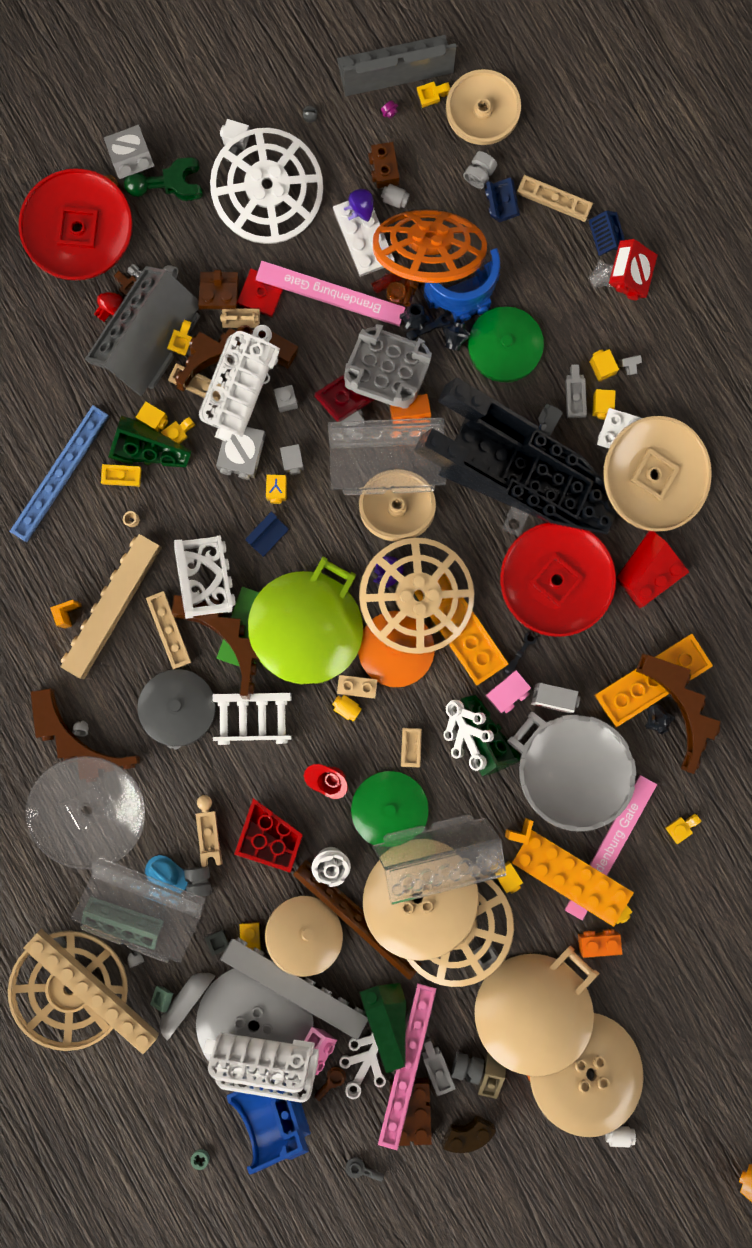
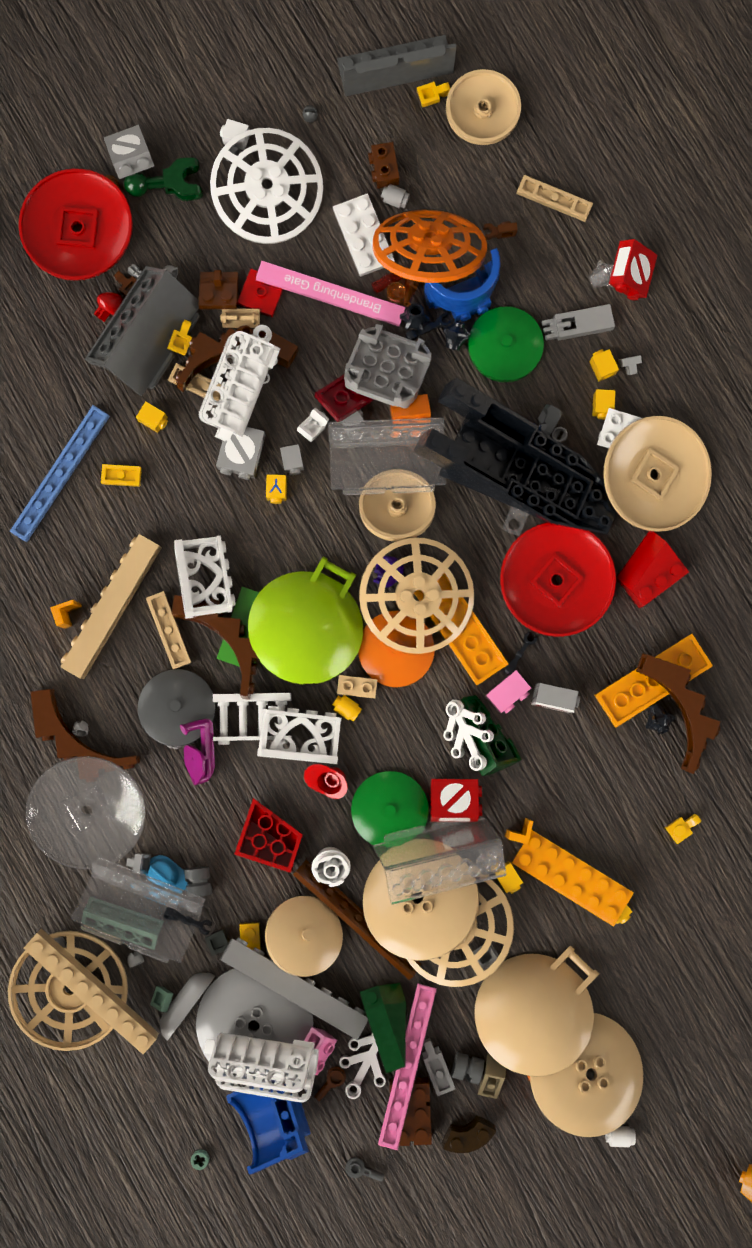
dark green wedge [108,415,192,468] -> none
tan hinge [123,511,140,527] -> none
yellow plate [161,417,195,444] -> none
tan plate [196,795,222,867] -> none
dark blue panel [245,512,289,557] -> none
light grey brick [274,385,298,413] -> none
dark purple piece [344,189,374,222] -> none
magenta plate [381,100,398,118] -> none
tan plate [401,728,422,767] -> none
light grey wheel [463,151,498,189] -> none
dark blue bracket [485,177,520,222] -> none
light grey dish [507,712,636,832] -> none
light grey hinge [565,365,587,418] -> none
bright pink tile [565,775,657,920] -> none
orange brick [578,929,622,958] -> none
dark blue panel [589,211,625,256] -> none
none -> light grey tile [126,853,151,874]
none -> black piece [163,907,212,935]
none -> magenta piece [180,719,215,785]
none -> white fence [257,706,342,764]
none -> white bracket [297,408,329,442]
none -> red brick [431,779,482,822]
none -> reddish brown plate [483,221,518,240]
none -> light grey hinge [541,304,615,341]
none -> light grey hinge [552,427,568,443]

